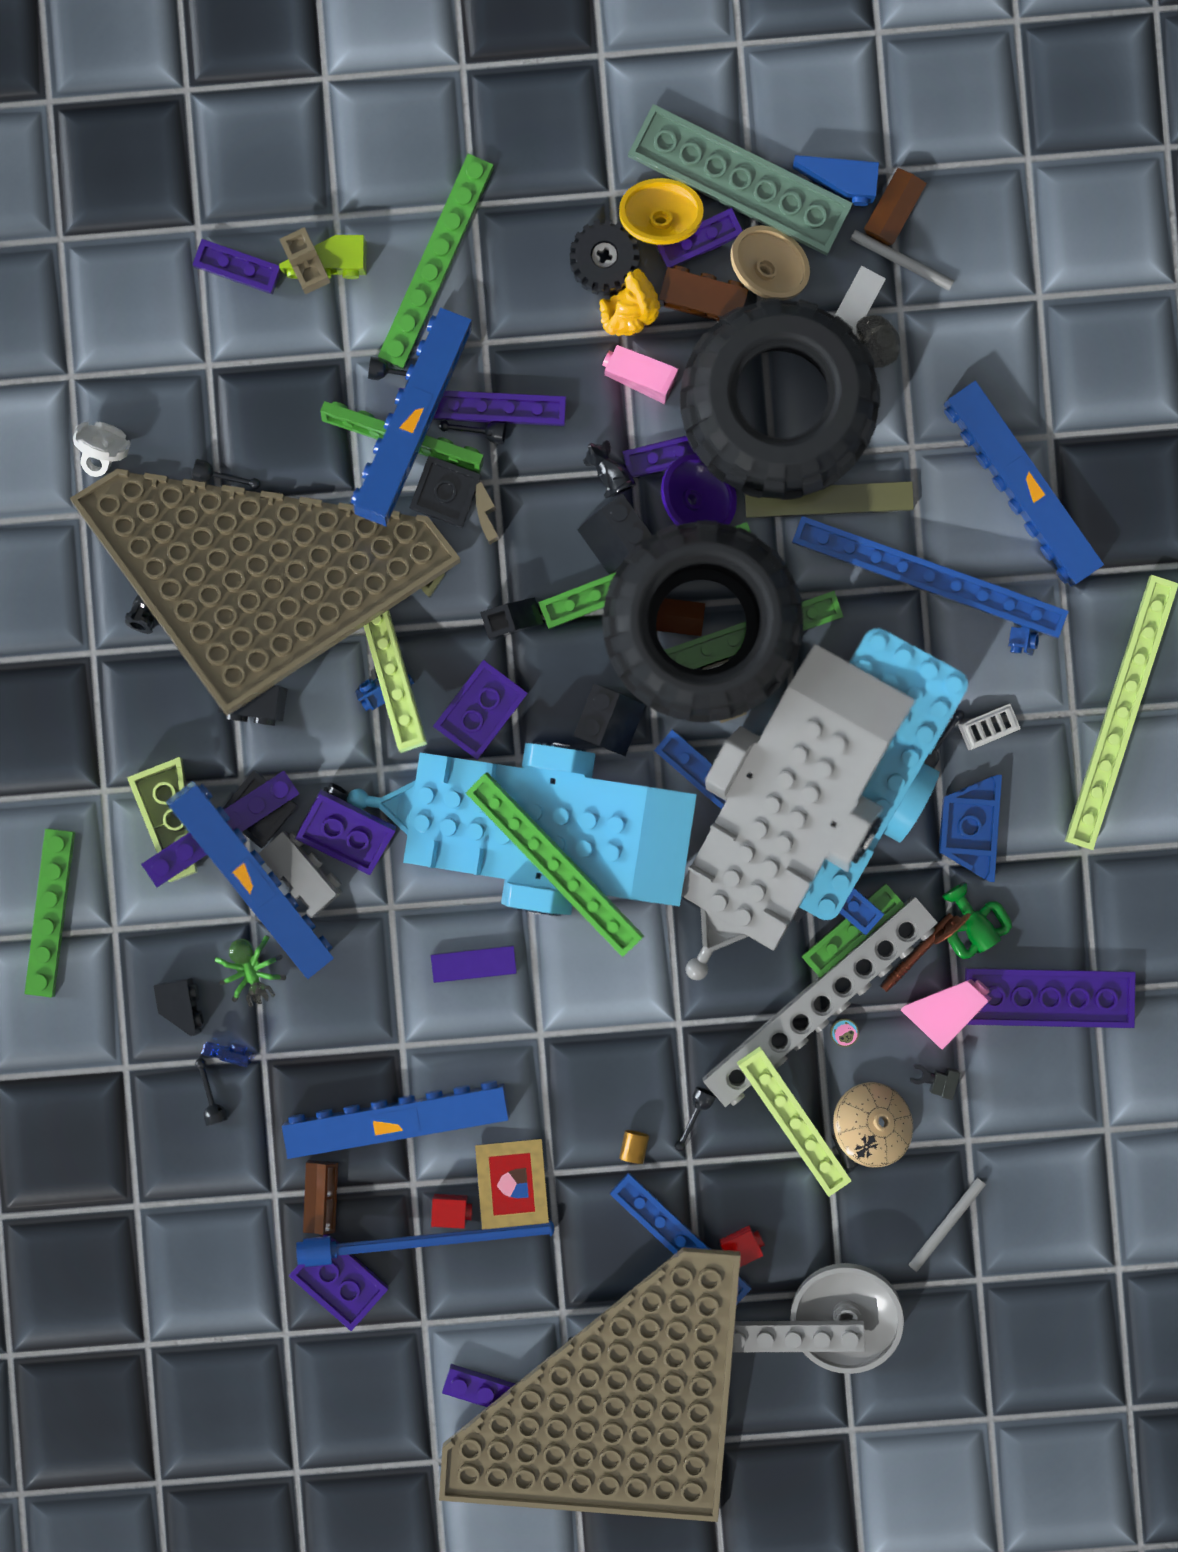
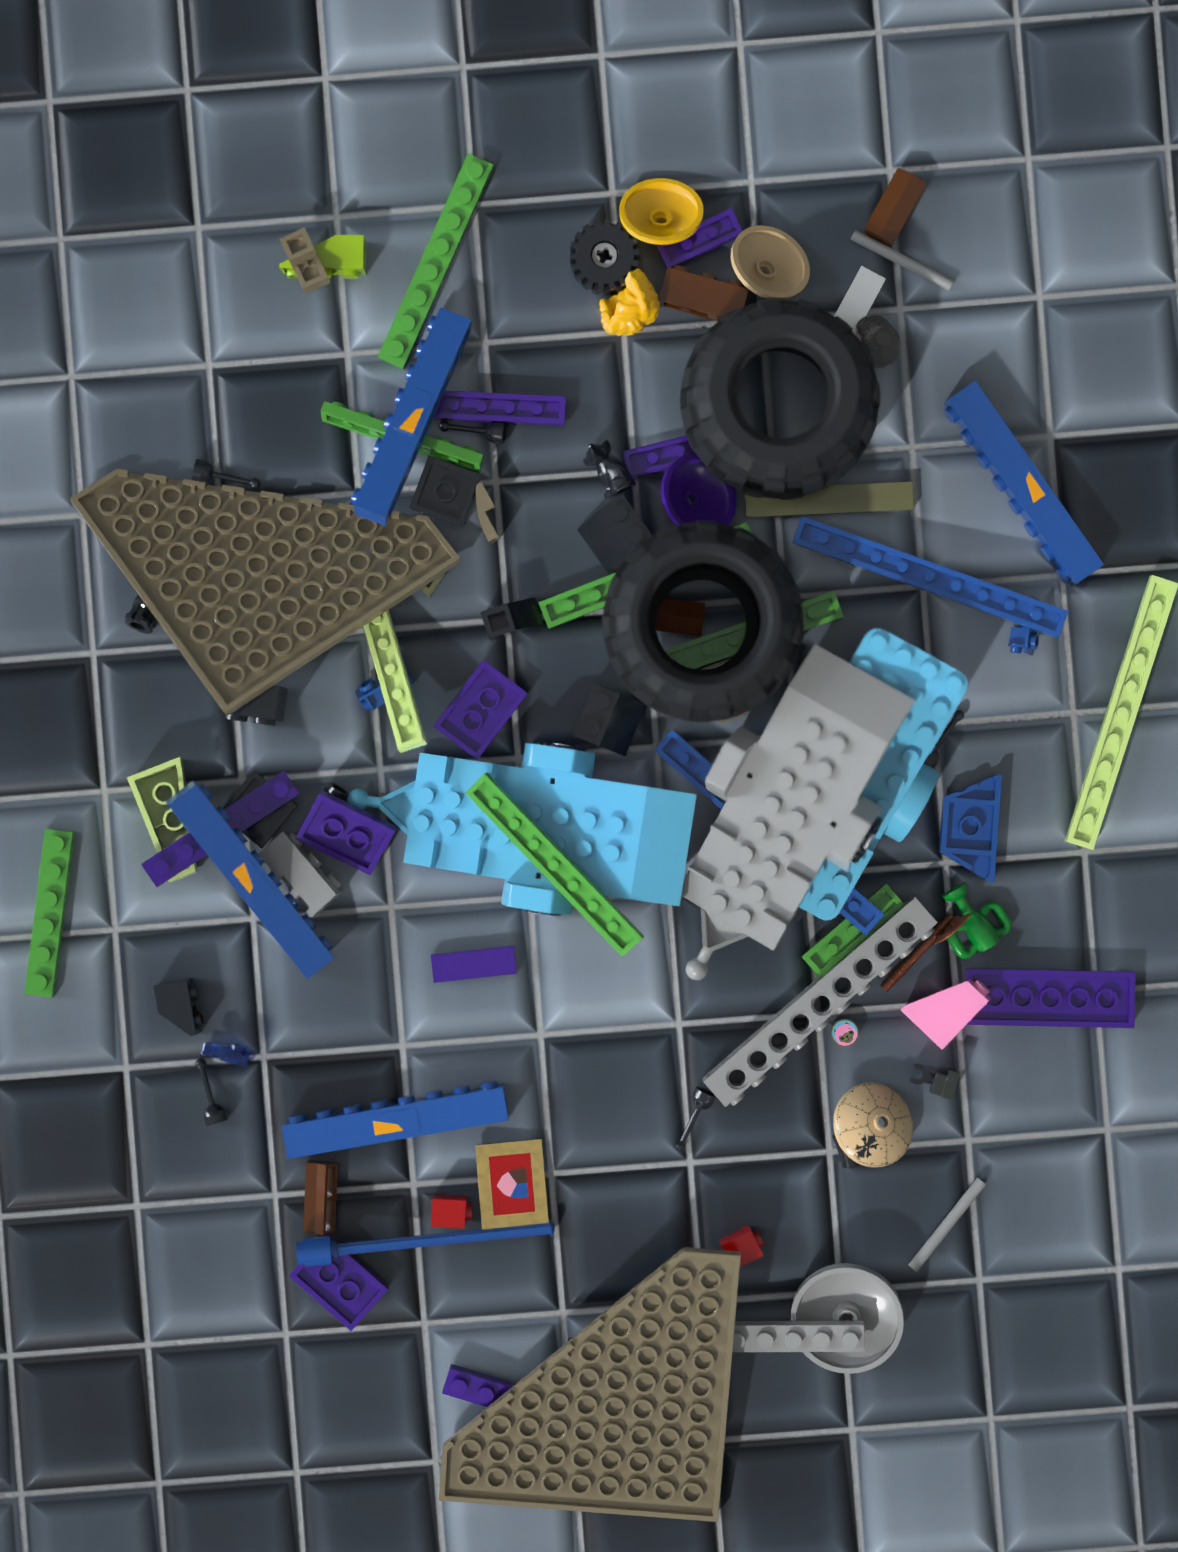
white tile [73,422,131,477] -> none
dark purple plate [192,239,281,295] -> none
animal [214,935,286,1007] -> none
black hinge [368,357,407,380] -> none
bright pink slope [602,345,678,404] -> none
blue plate [610,1172,751,1305] -> none
pearl gold beam [619,1130,649,1164] -> none
sand green plate [628,104,853,256] -> none
yellowish green plate [736,1046,851,1197] -> none
blue slope [792,155,879,206] -> none
white slope [958,703,1021,750] -> none

